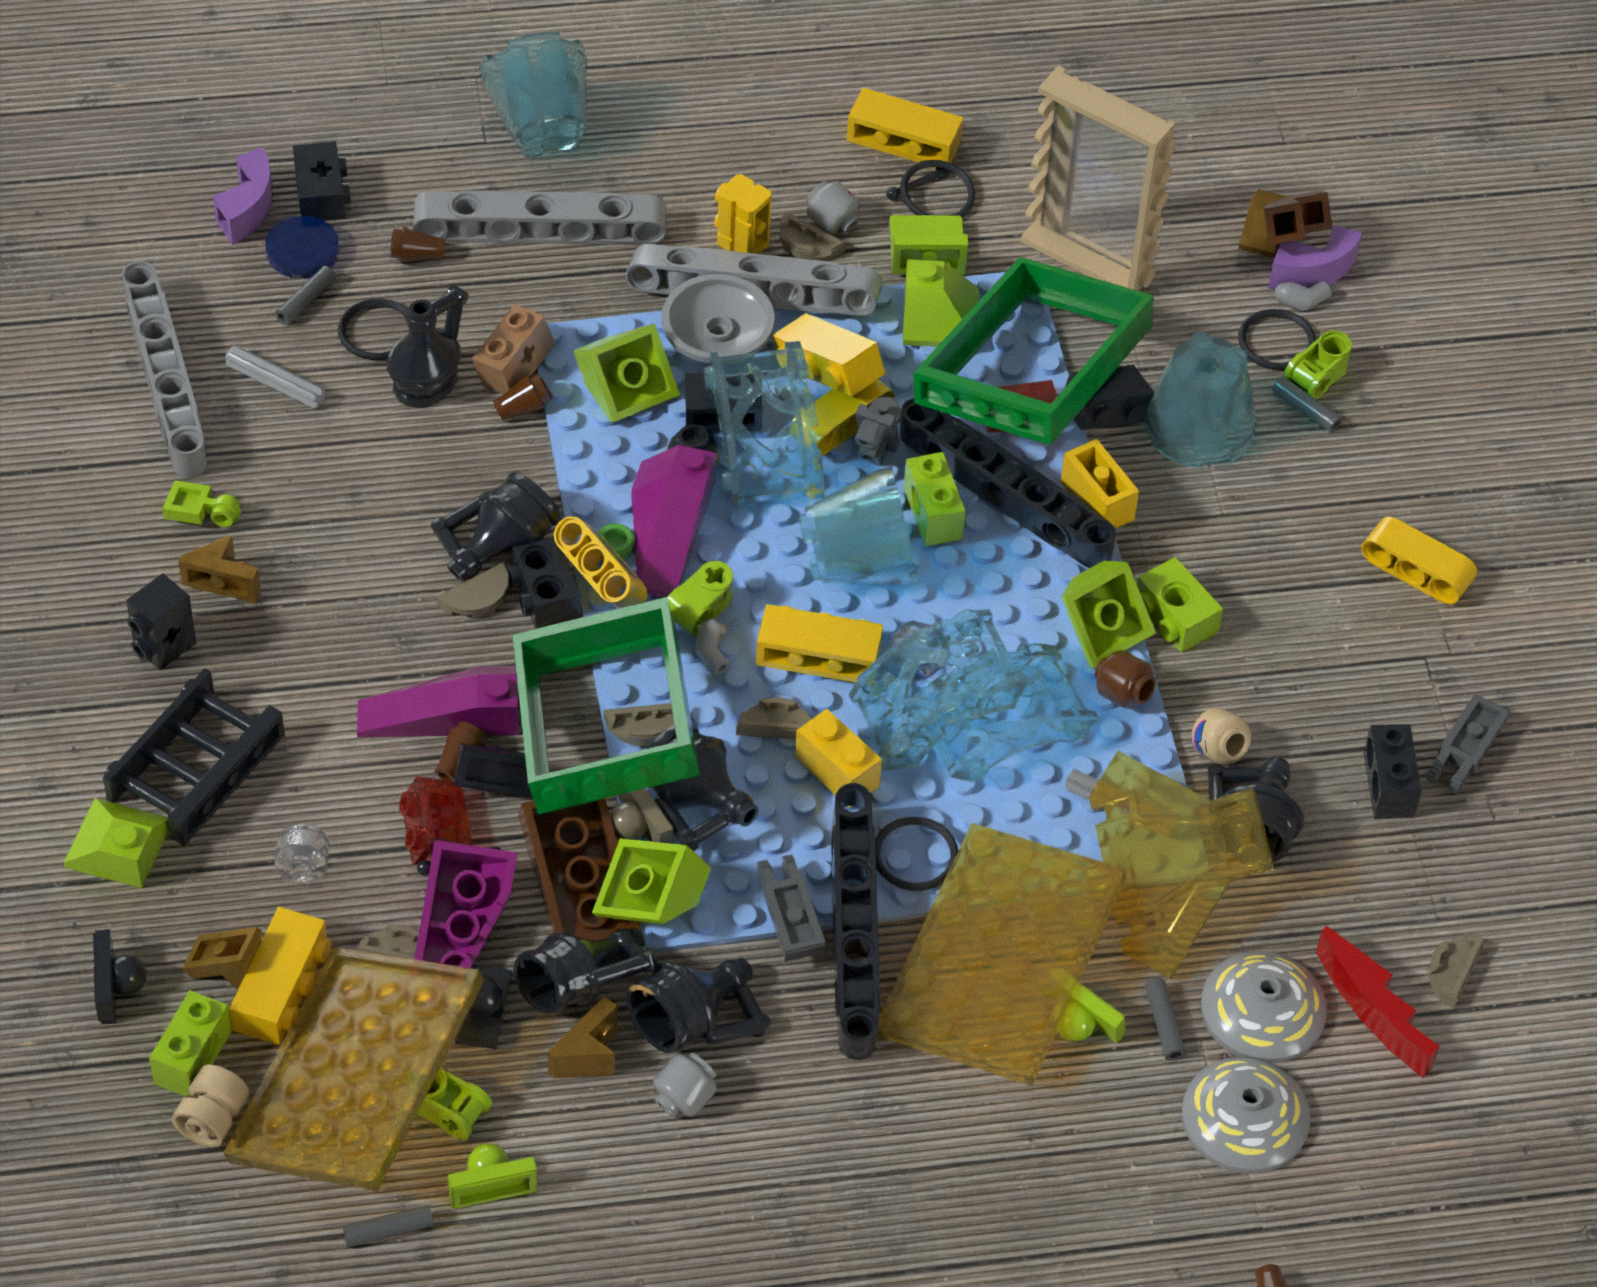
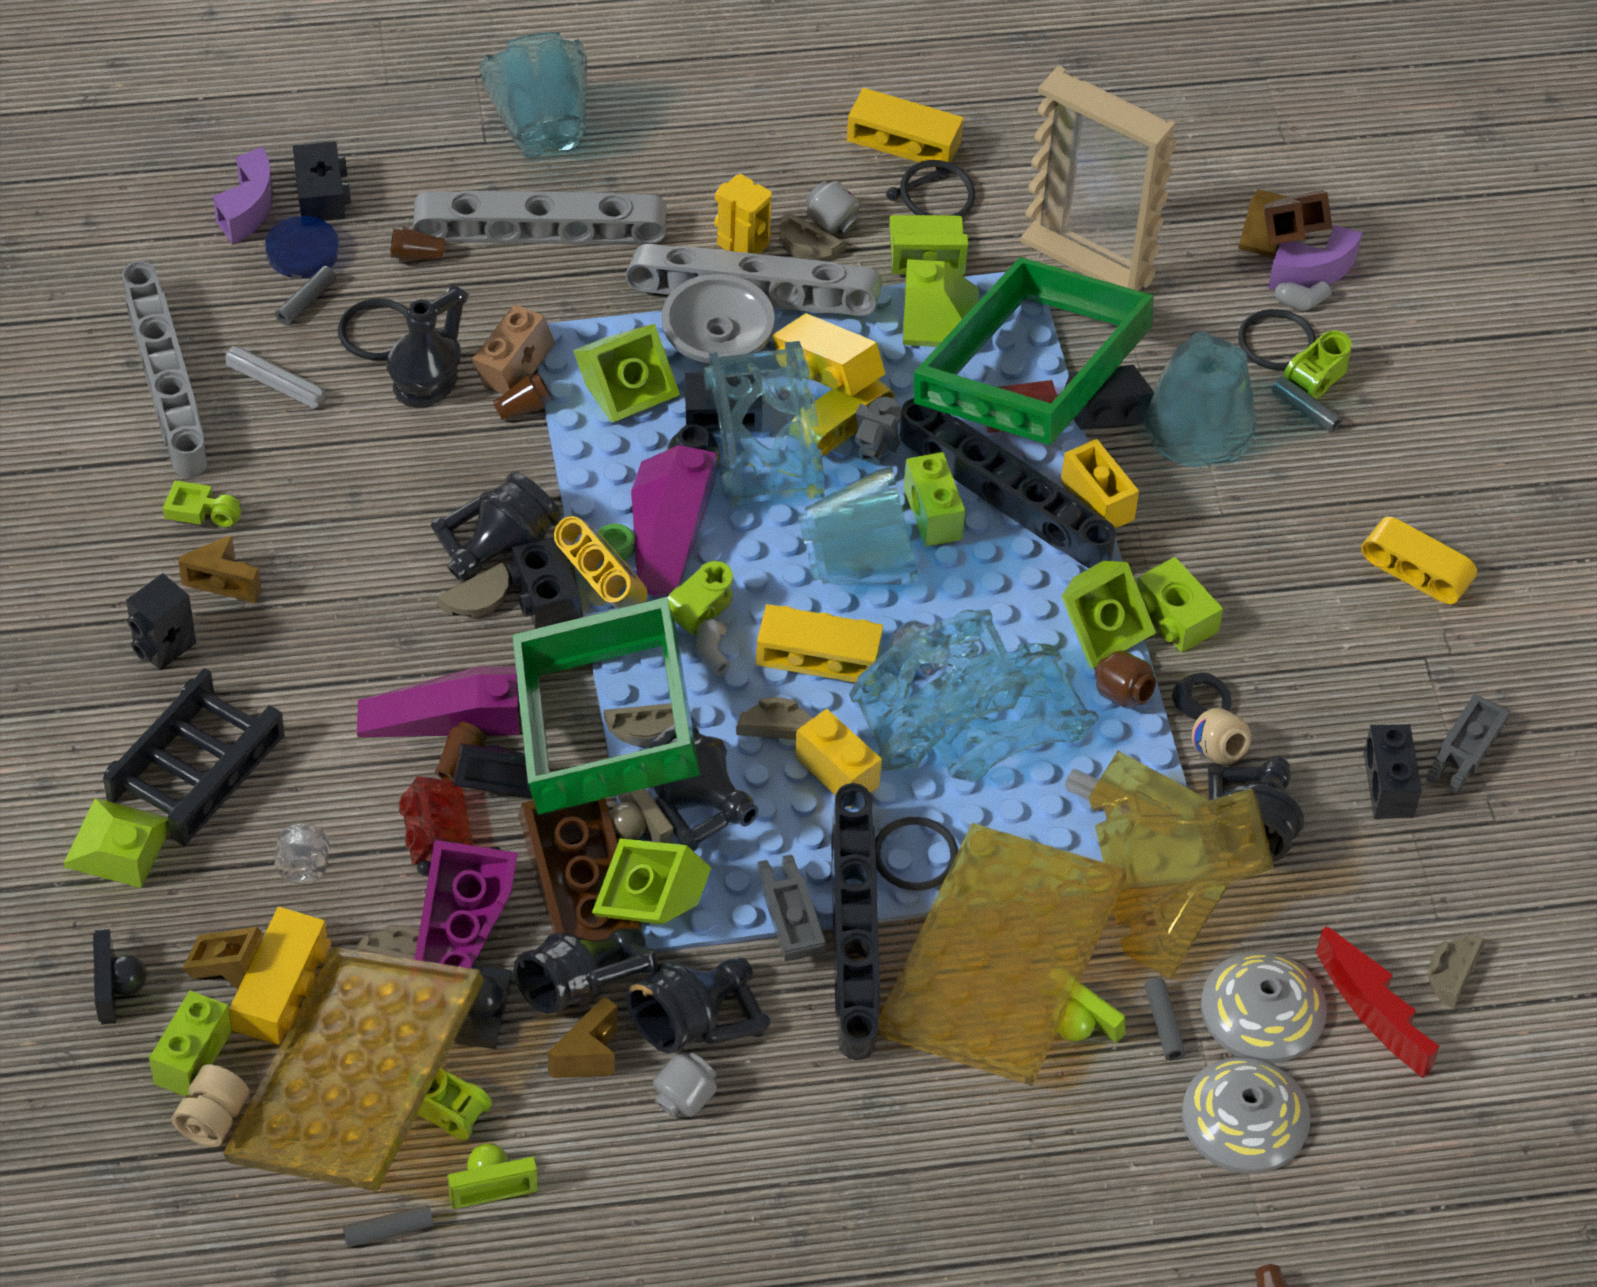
none -> black piece [1172,672,1232,720]

